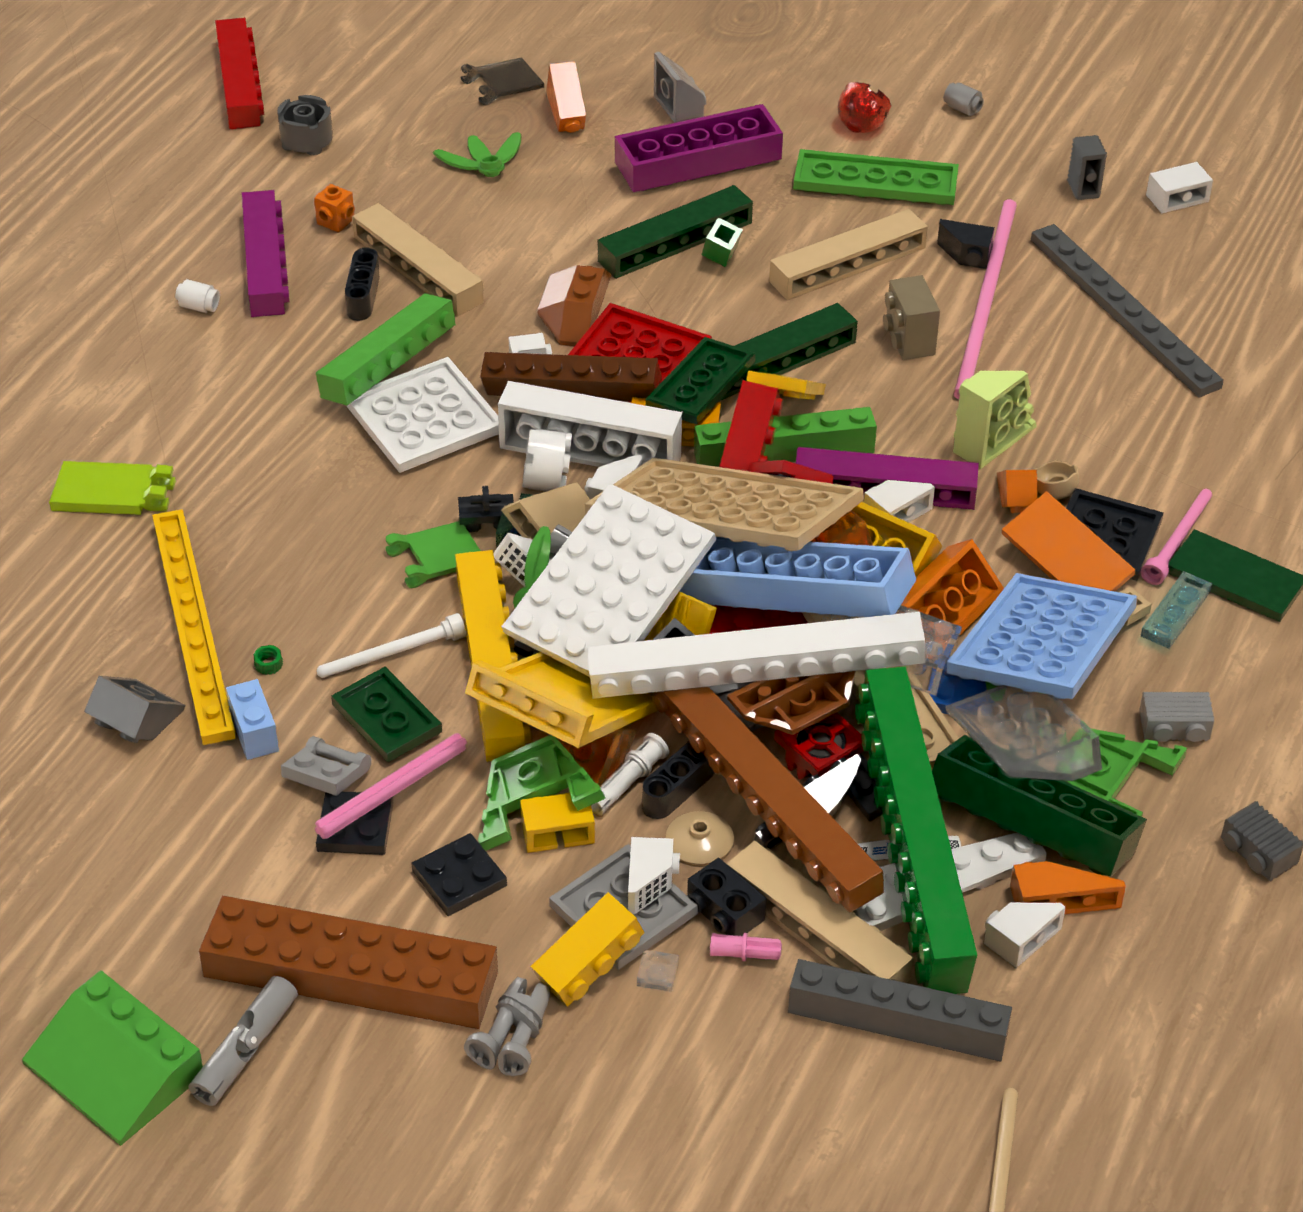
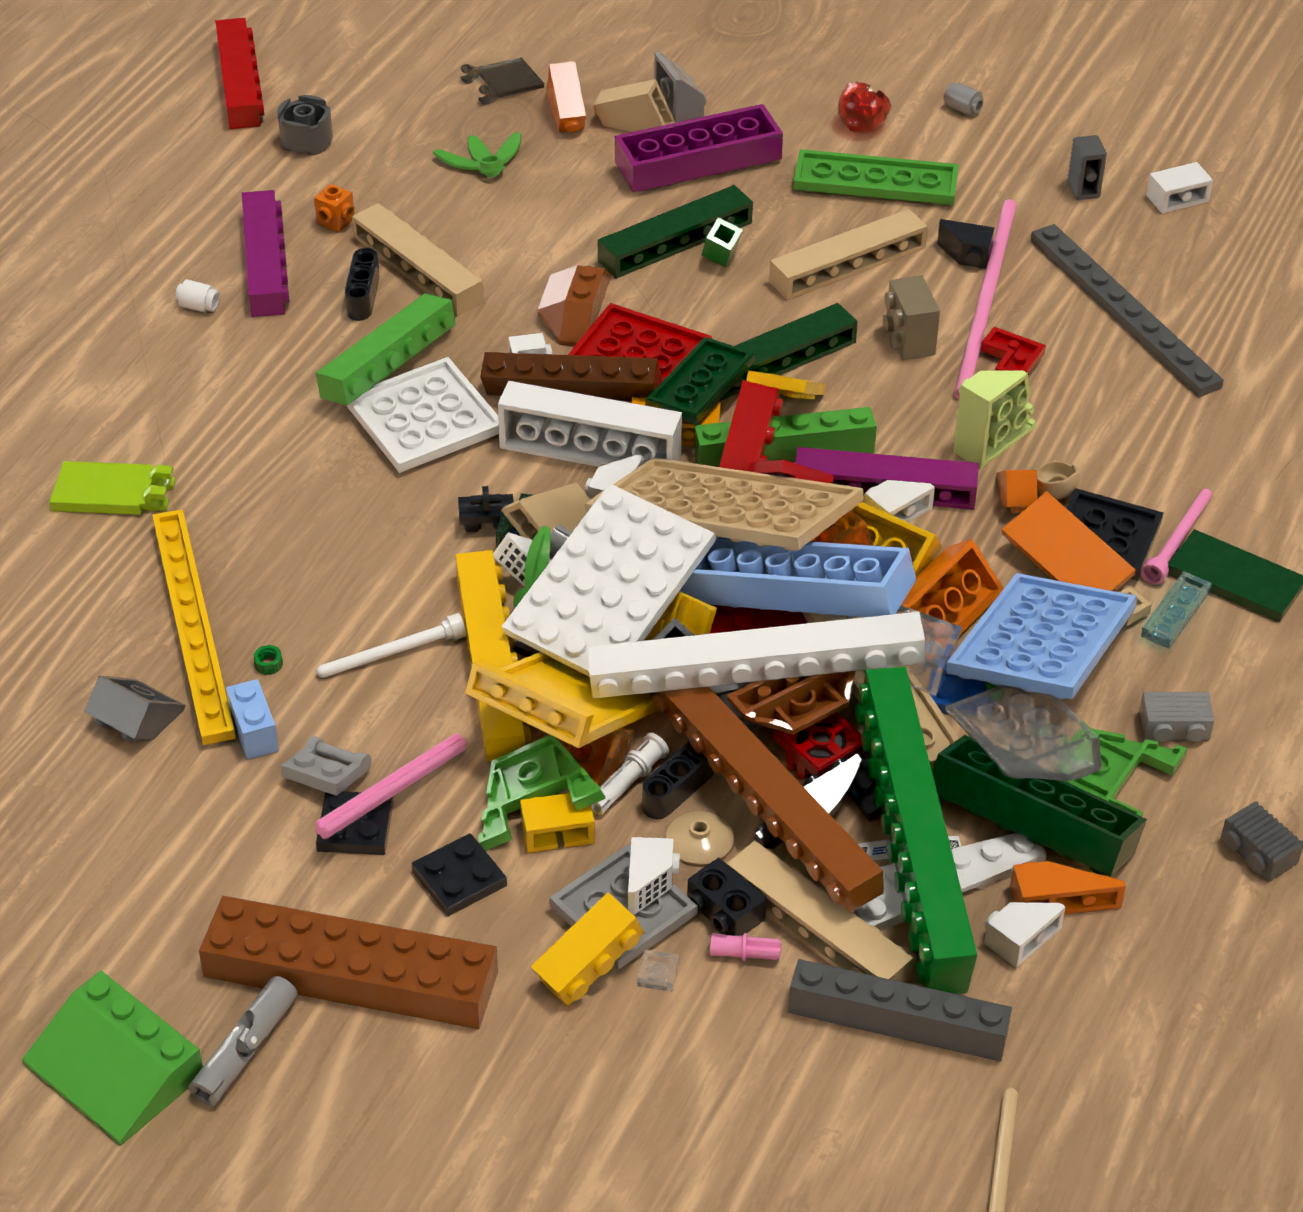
dark green plate [331,666,442,762] -> none
bright green flag [385,521,481,588] -> none
light grey piece [464,977,550,1076] -> none
white brick [522,429,572,491] -> none
none -> tan slope [593,79,676,132]
none -> red plate [980,326,1046,375]

